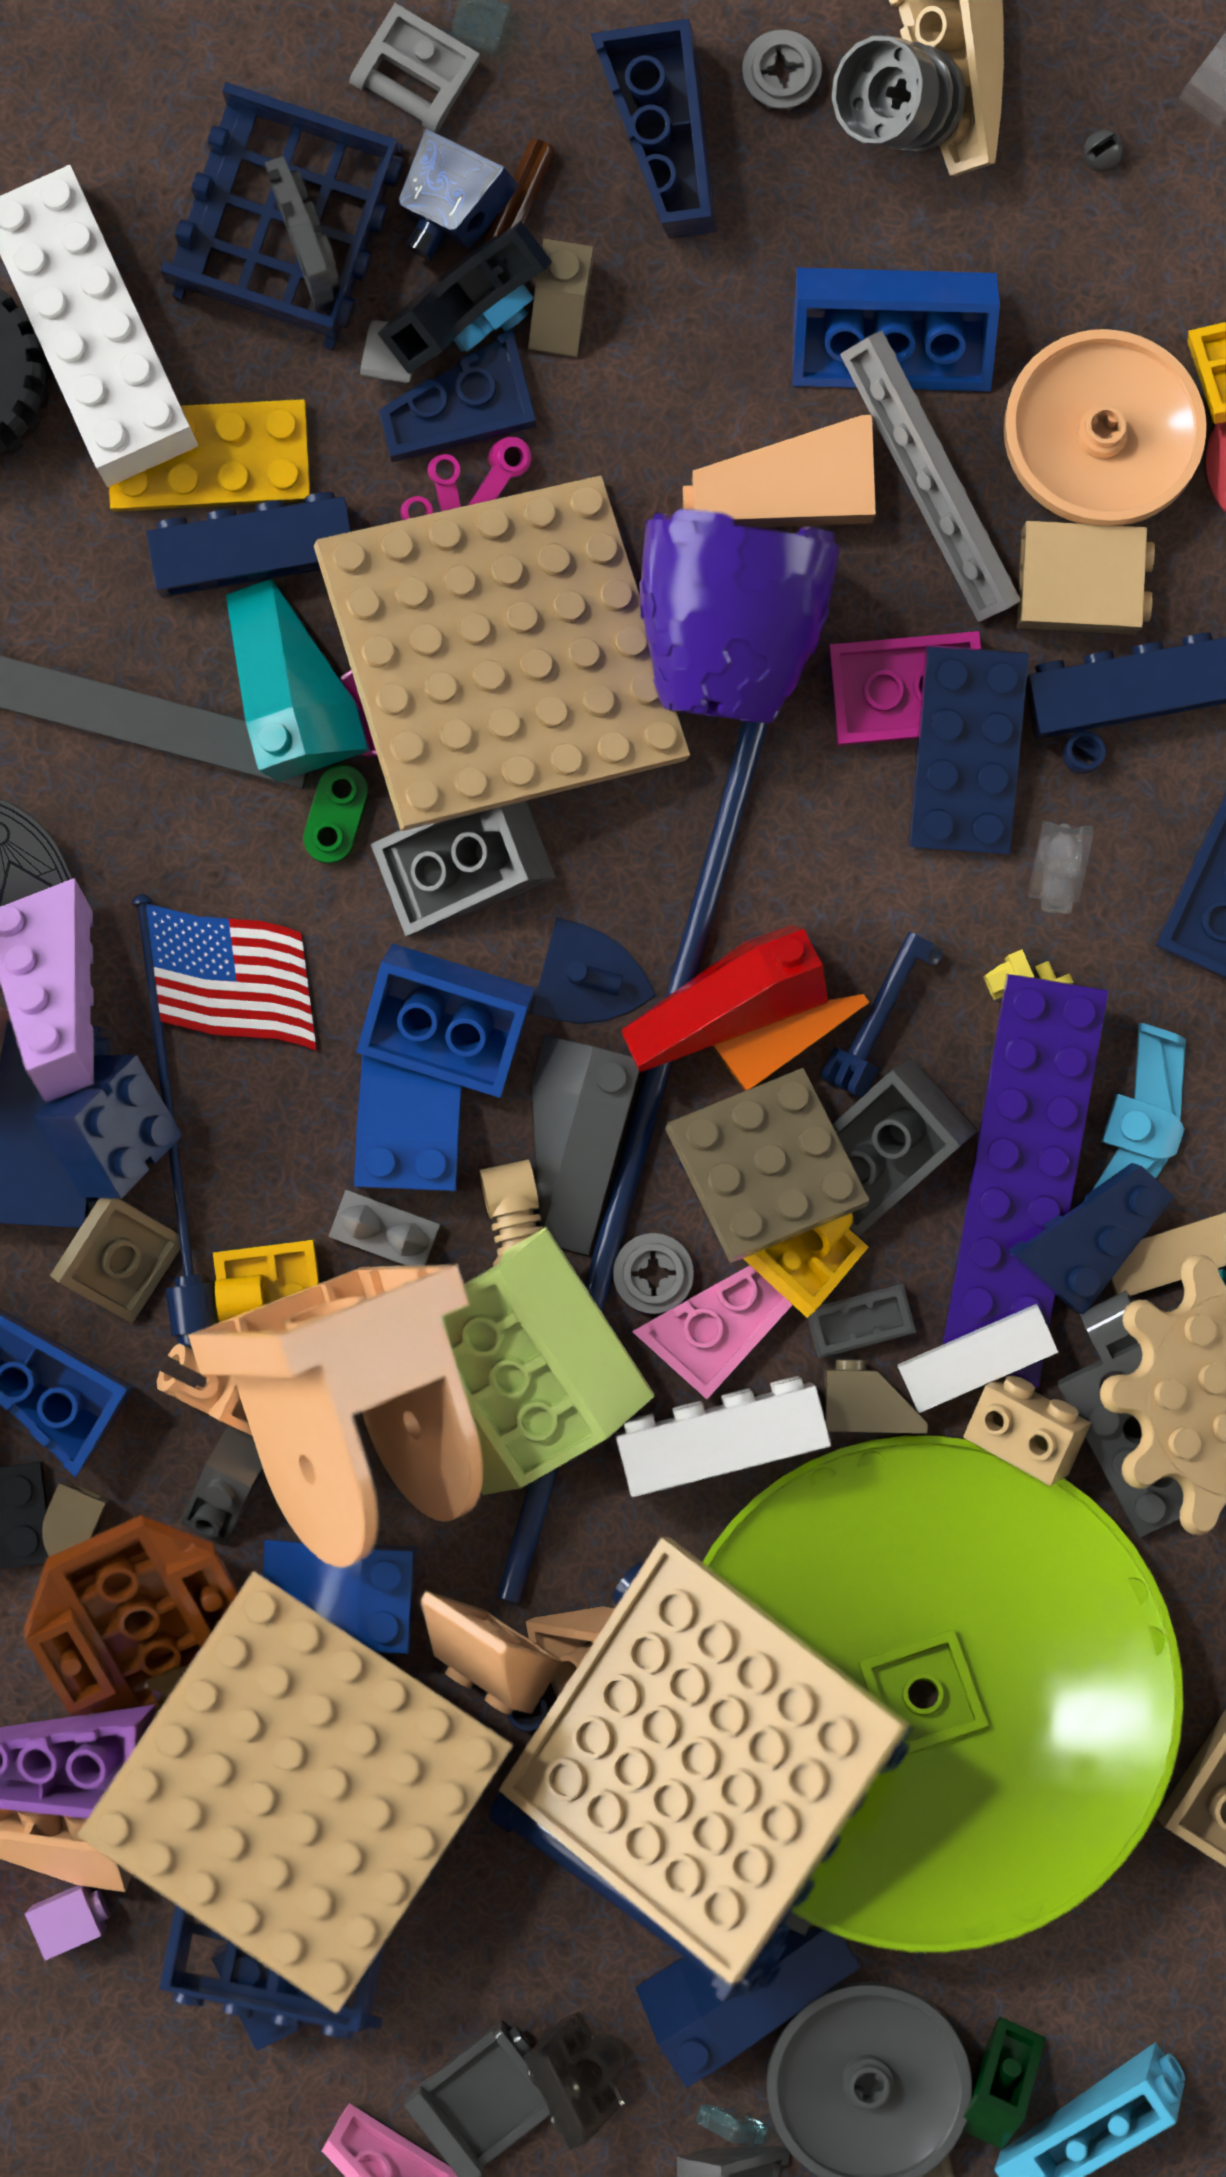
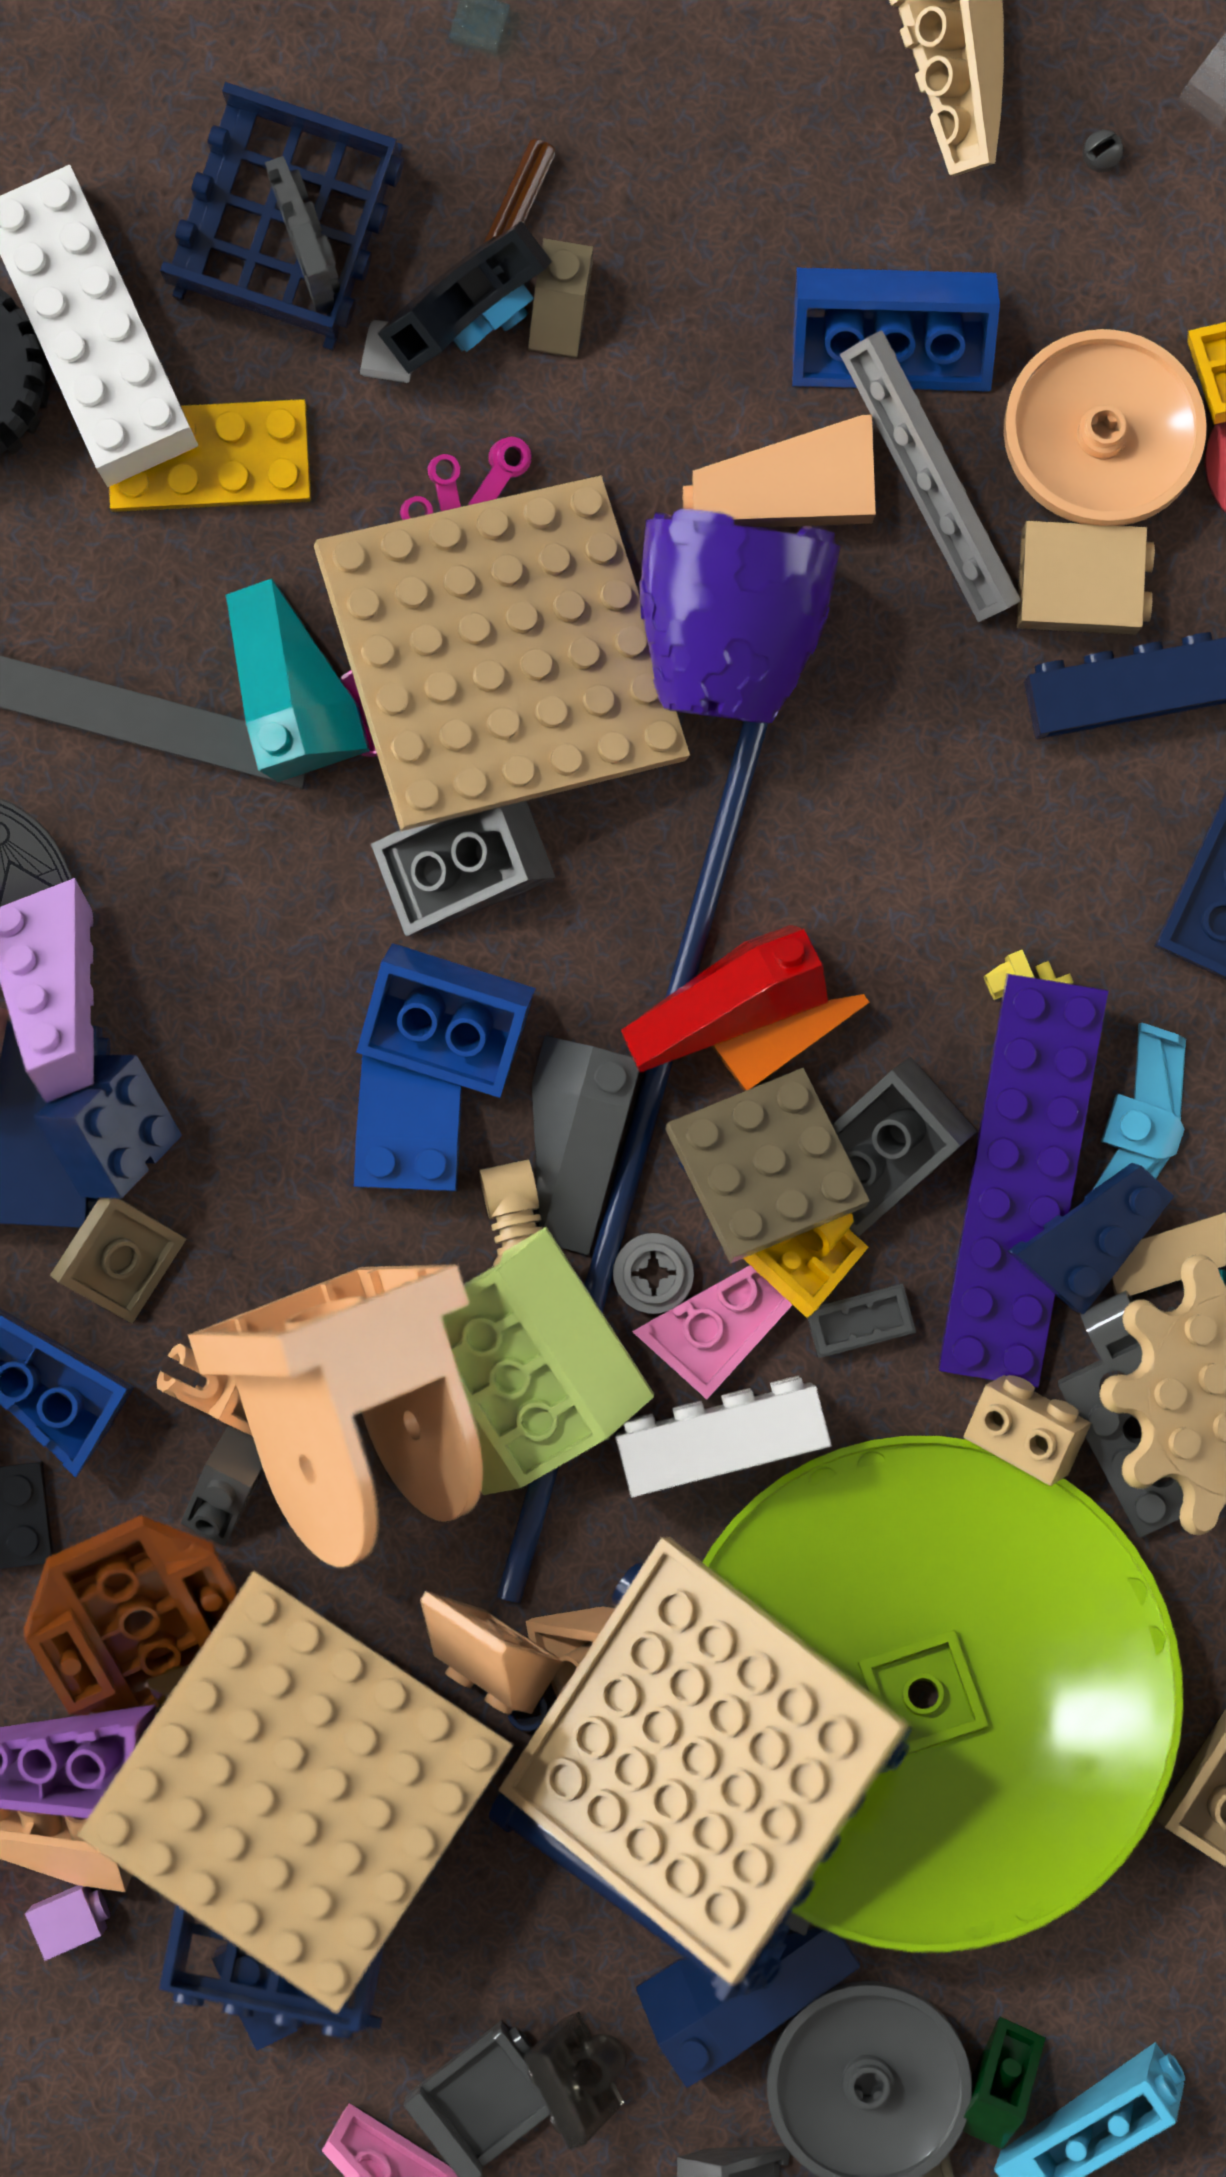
dark tan brick [42,1480,111,1557] -> none
flag [132,894,317,1348] -> none
dark blue brick [146,492,352,598] -> none
yellow plate [213,1240,320,1322] -> none
blue slope [263,1539,416,1654] -> none
green plate [303,765,369,864] -> none
light grey tile [328,1190,441,1266] -> none
light grey plate [349,3,481,133] -> none
dark blue wing [379,328,537,462] -> none
torso [399,129,519,261] -> none
dark blue shield [531,917,655,1023] -> none
dark blue wedge [590,19,717,239] -> none
clear light blue tile [695,2104,768,2145] -> none
light grey gear [742,30,822,111] -> none
dark blue hinge [822,931,943,1097] -> none
dark tan slope [823,1359,928,1433] -> none
dark pink plate [828,631,981,746] -> none
dark grey wheel [832,35,966,152] -> none
white tile [897,1304,1058,1413] -> none
dark blue plate [908,645,1029,854] -> none
clear hips [1029,821,1093,914] -> none
dark blue hinge [1063,731,1106,774] -> none

